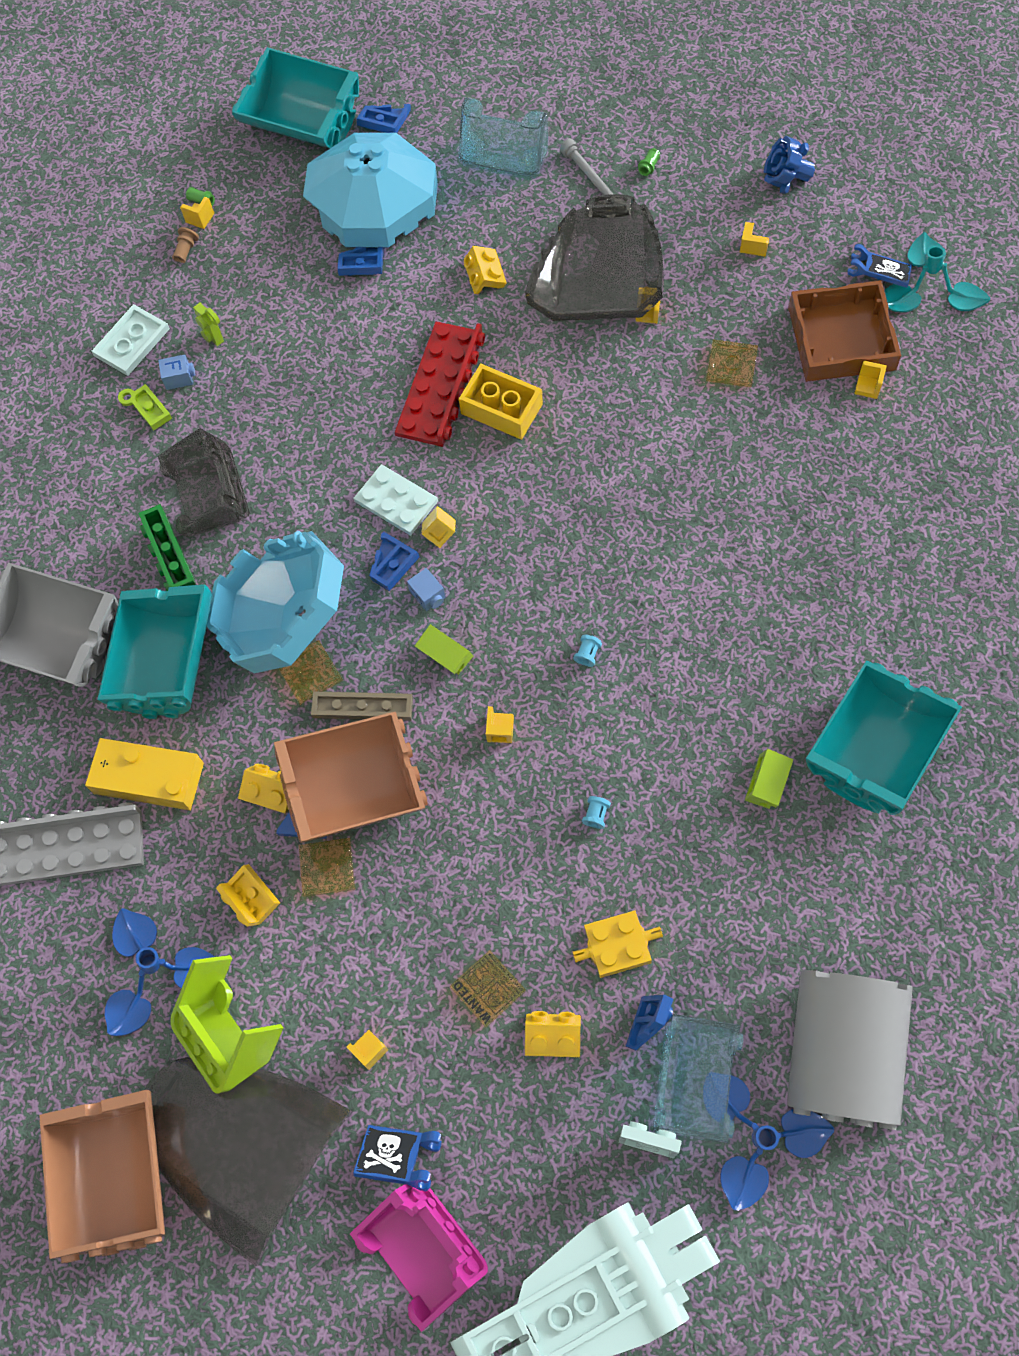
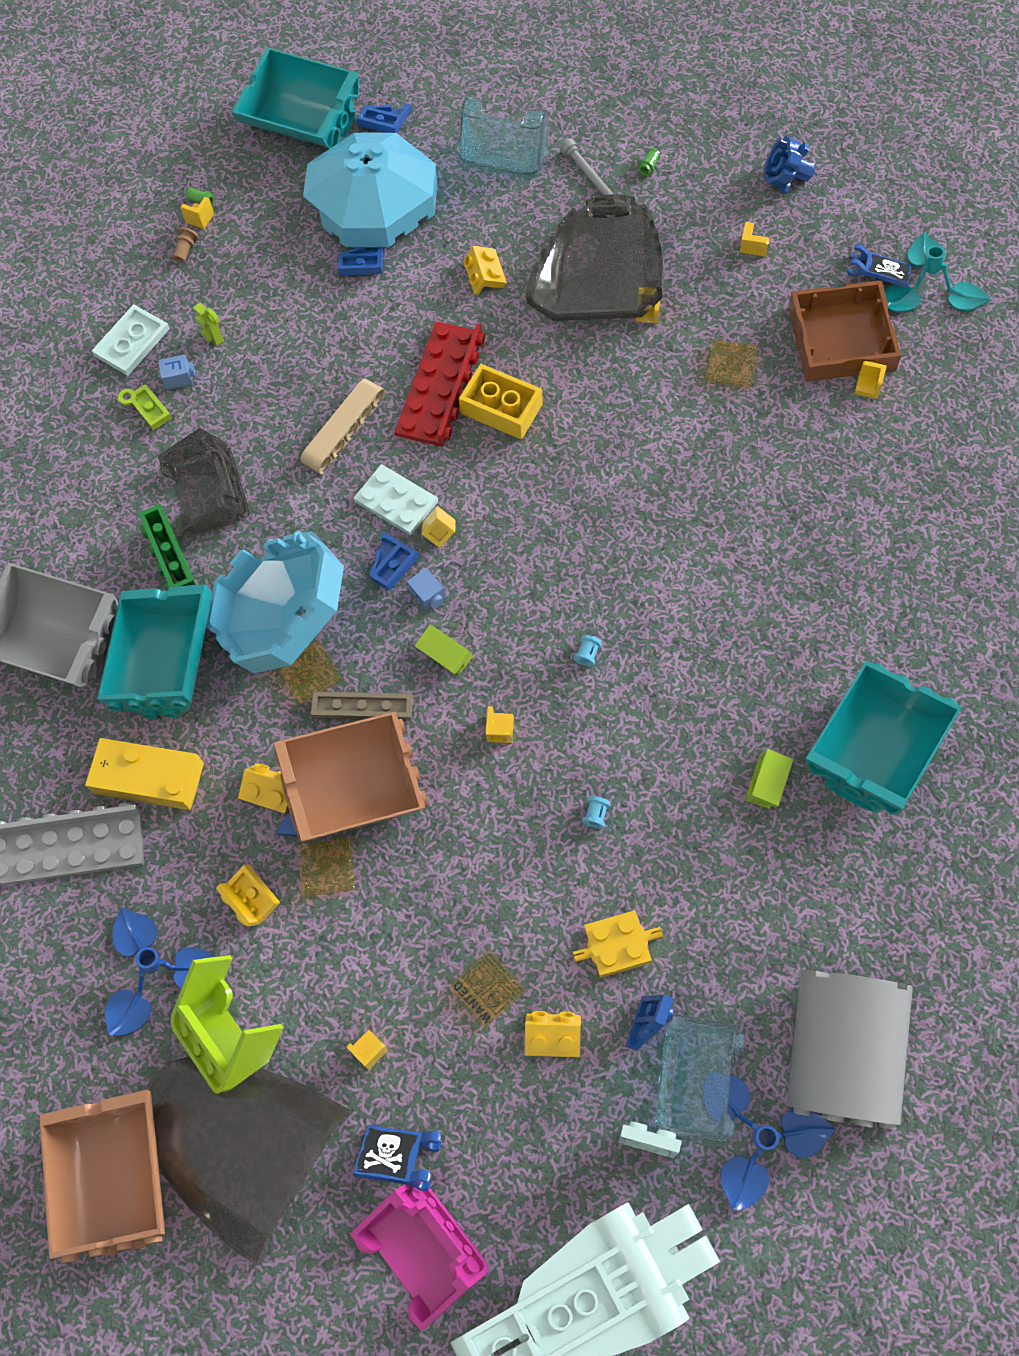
none -> tan beam [301,378,385,474]

